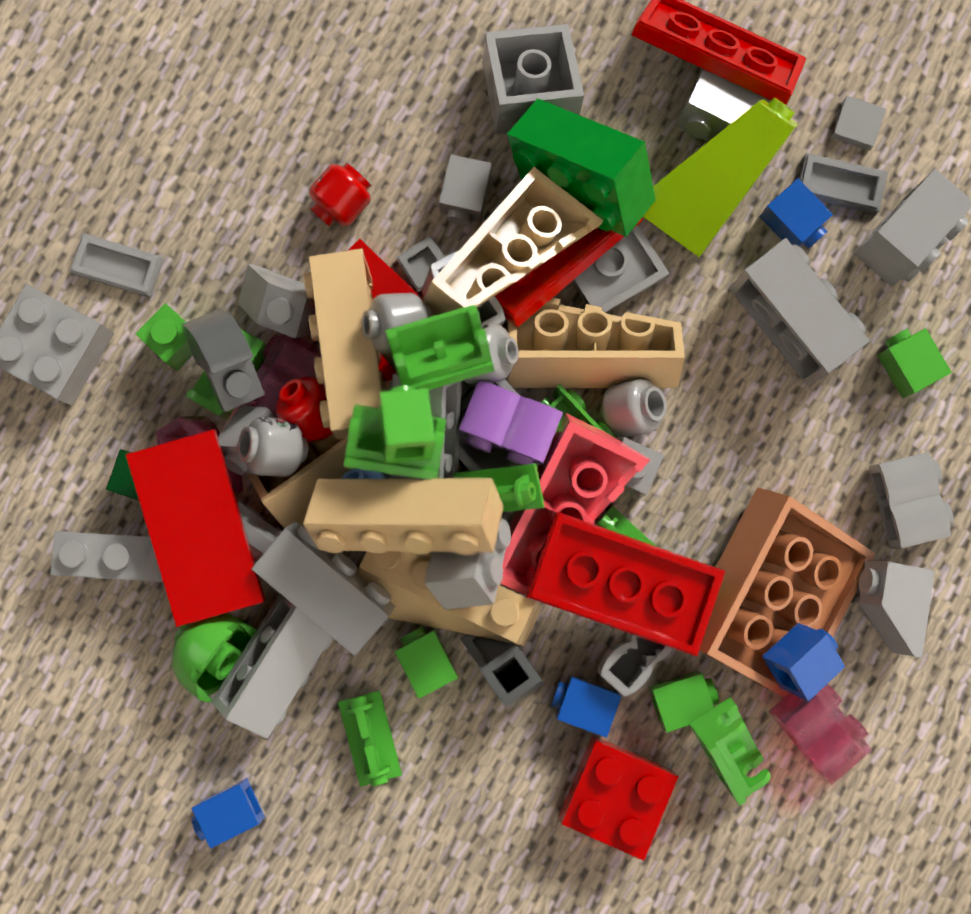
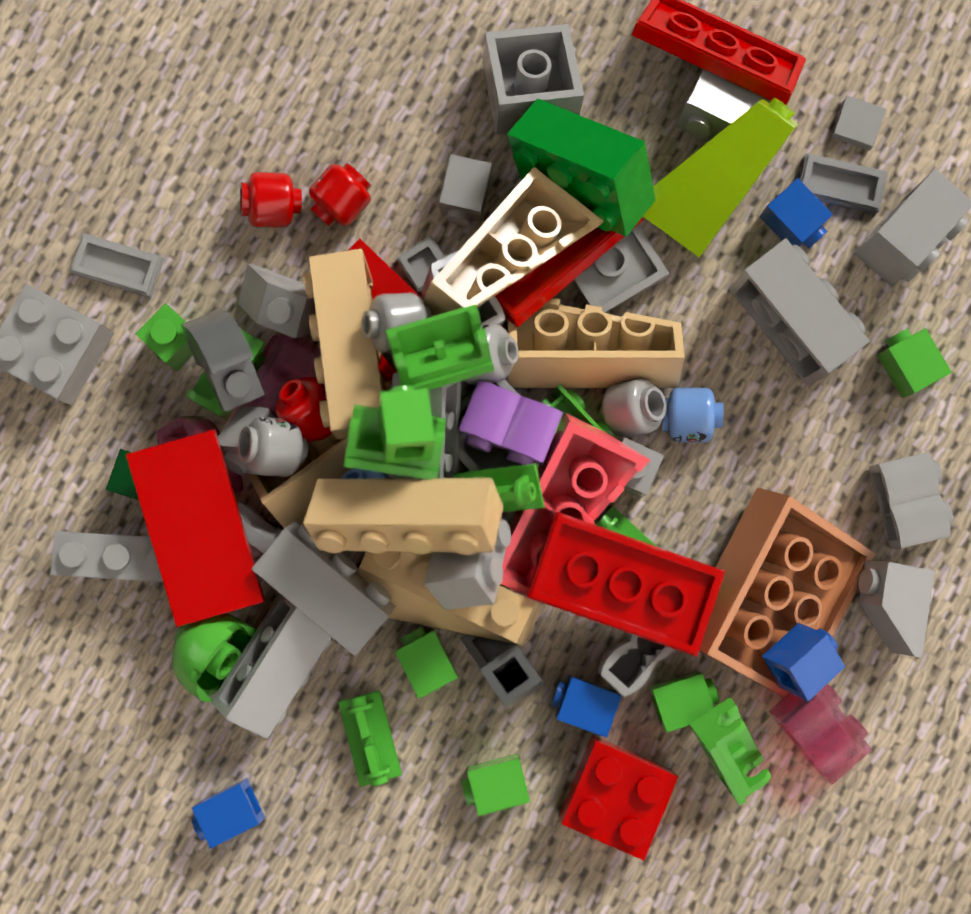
none -> red head [240,172,302,228]
none -> bright green brick [461,753,530,816]
none -> medium blue head [662,387,724,443]

